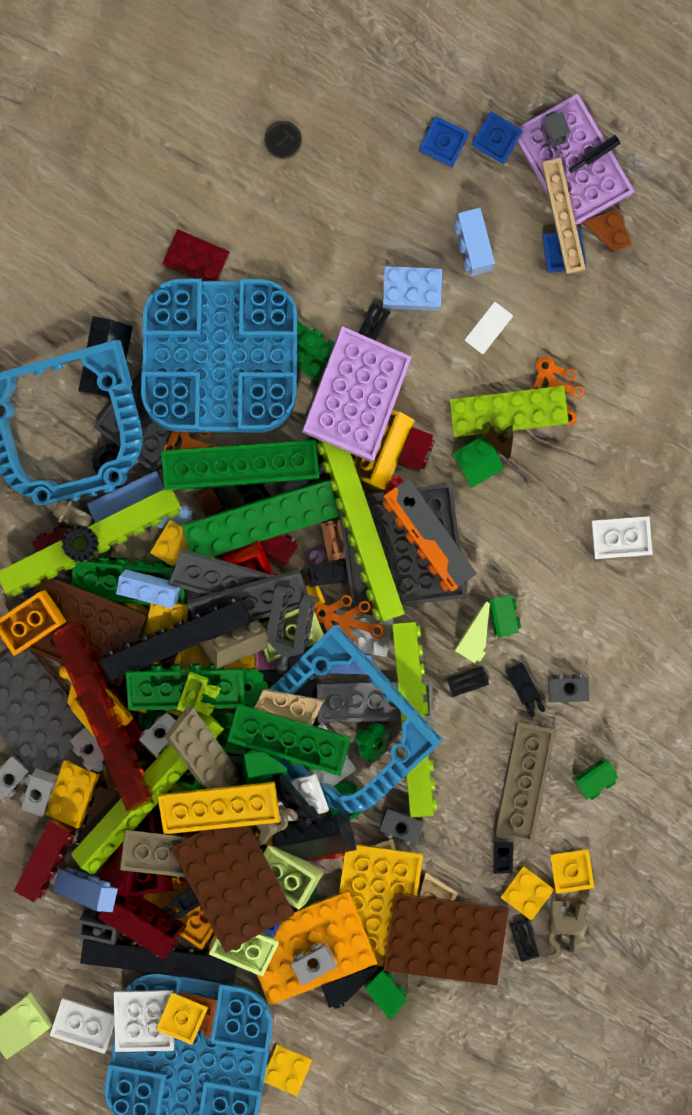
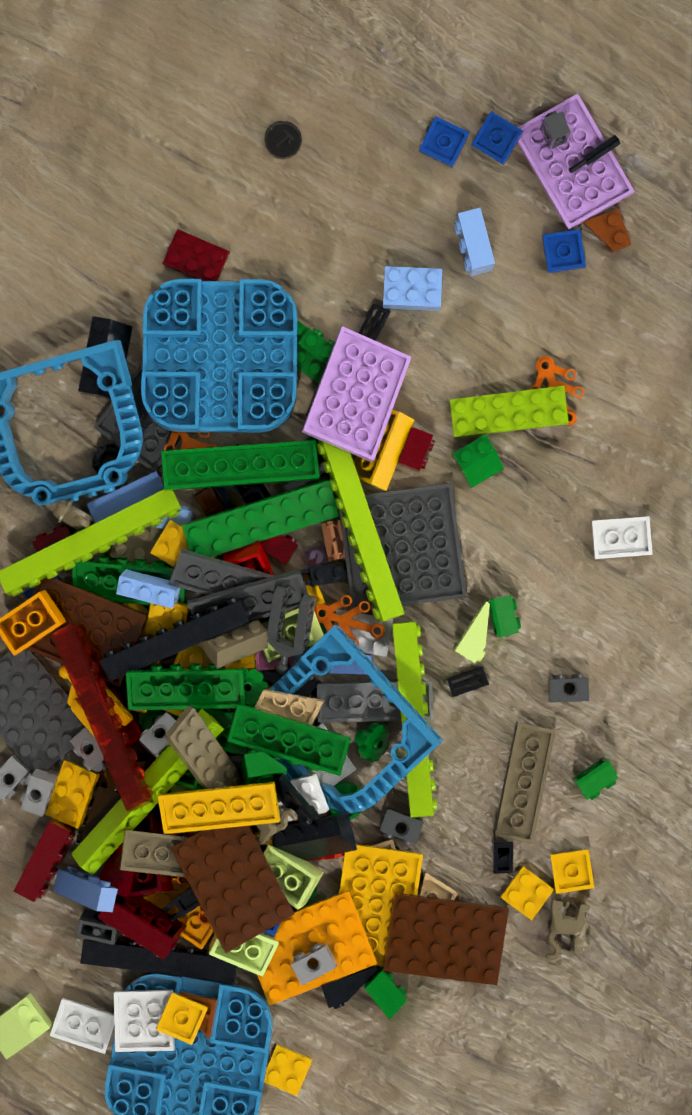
black tyre [61,525,99,562] -> none
lime plate [177,672,221,716] -> none
piece [382,476,477,592] -> none
white sticker [465,302,513,354] -> none
dark brown slope [482,421,513,460] -> none
black hinge [505,662,546,718] -> none
black tile [509,918,540,962] -> none
tan plate [542,158,586,275] -> none

